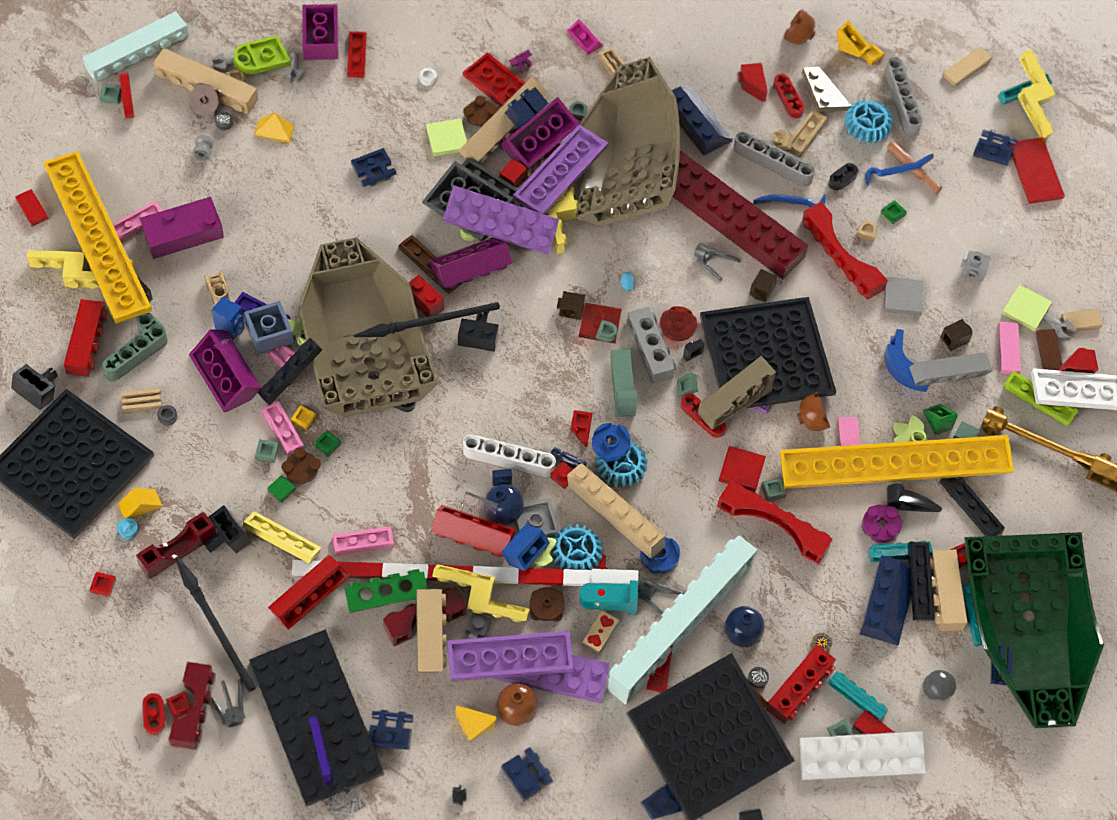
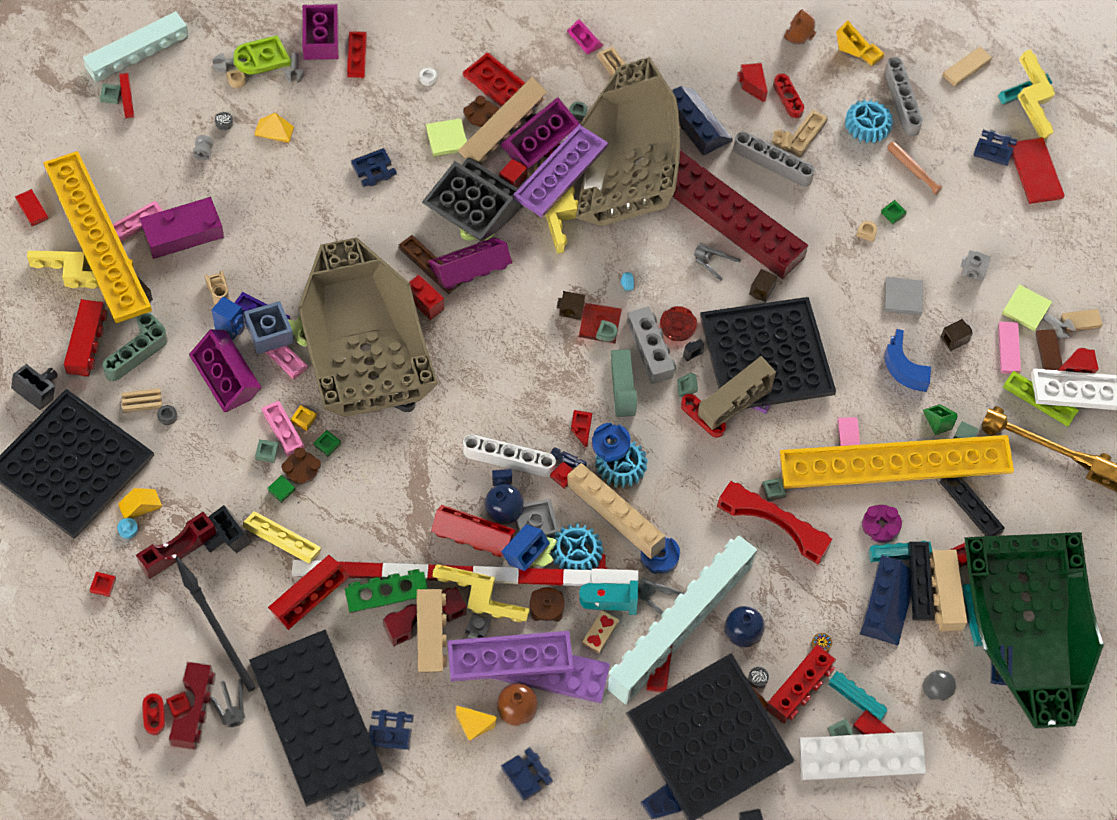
tan brick [153,48,258,114] -> none
piece [189,83,222,117] -> none
black plate [258,337,323,406] -> none
dark purple tile [309,716,333,783] -> none
bright pink tile [332,526,394,556] -> none
black piece [354,302,500,337] -> none
medium lavender plate [443,185,559,255] -> none
black plate [452,785,467,805] -> none
black brick [458,312,499,352] -> none
clear piece [461,491,498,522] -> none
dark blue piece [504,87,549,129] -> none
magenta tile [509,49,532,72] -> none
red tile [719,446,766,492] -> none
blue piece [753,194,826,208] -> none
dark orange cylinder [797,392,831,432] -> none
wing [801,67,851,112] -> none
red arch [802,201,888,300] -> none
black beam [828,163,858,191] -> none
blue piece [865,153,934,186] -> none
black piece [887,484,942,512] -> none
yellowish green plate [893,415,927,442] -> none
light grey beam [909,353,993,386] -> none

